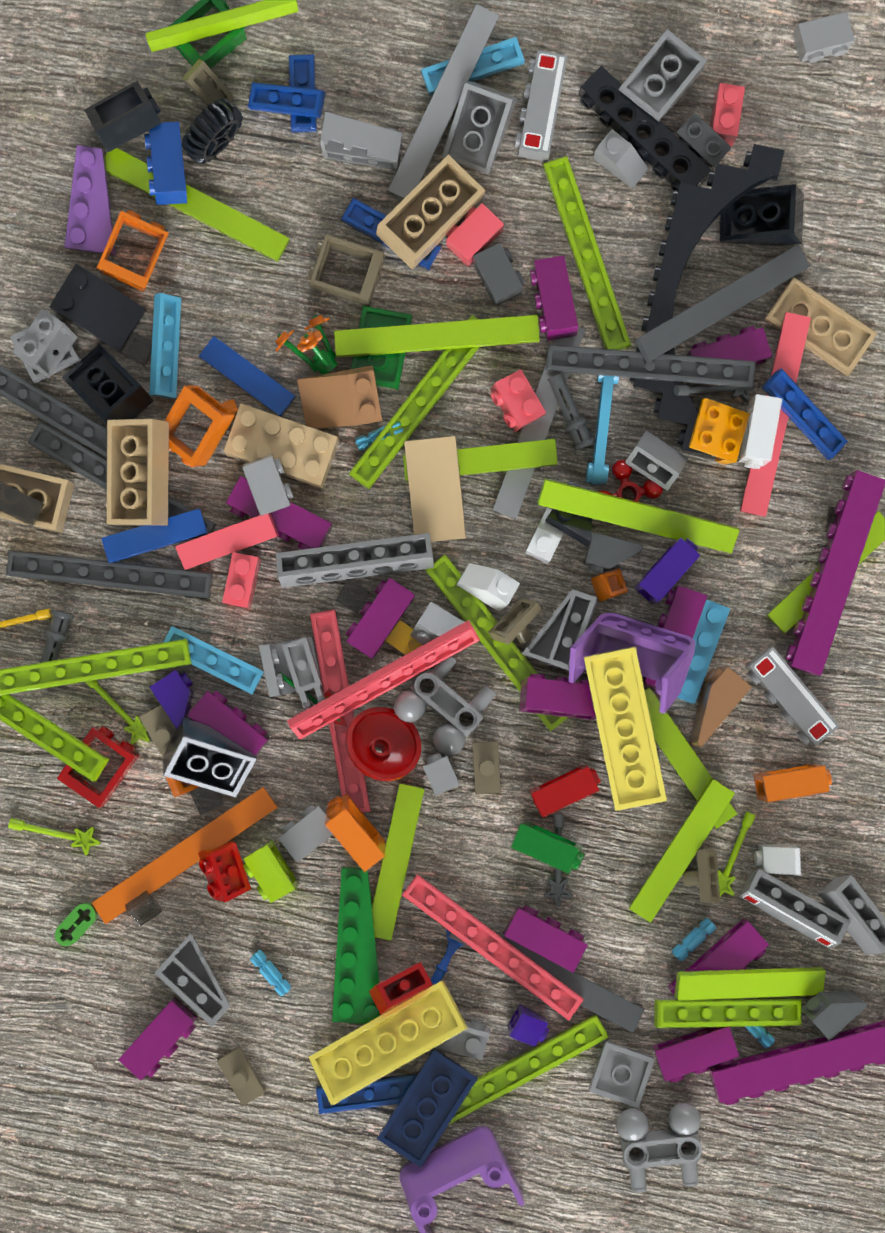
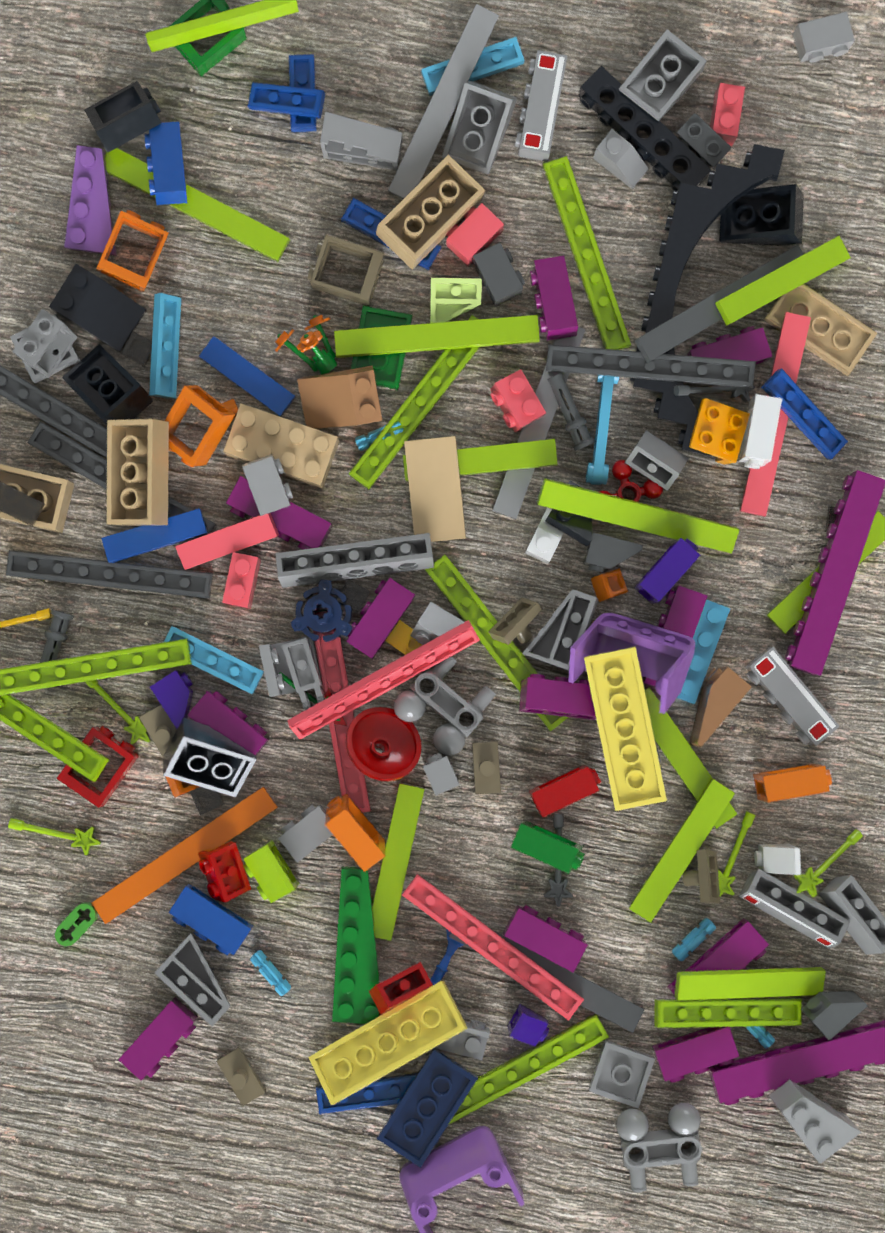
clear smoke tile [125,890,162,926] -> none
dark tan tile [182,59,234,106] -> none
black gear [182,98,243,164] -> none
white slope [457,563,520,612] -> none
none -> blue brick [168,883,254,955]
none -> dark blue piece [290,580,353,642]
none -> yellowish green wing [430,278,482,323]
none -> lime tile [715,236,851,326]
none -> light grey wedge [769,1080,861,1164]
none -> lime piece [793,829,863,897]

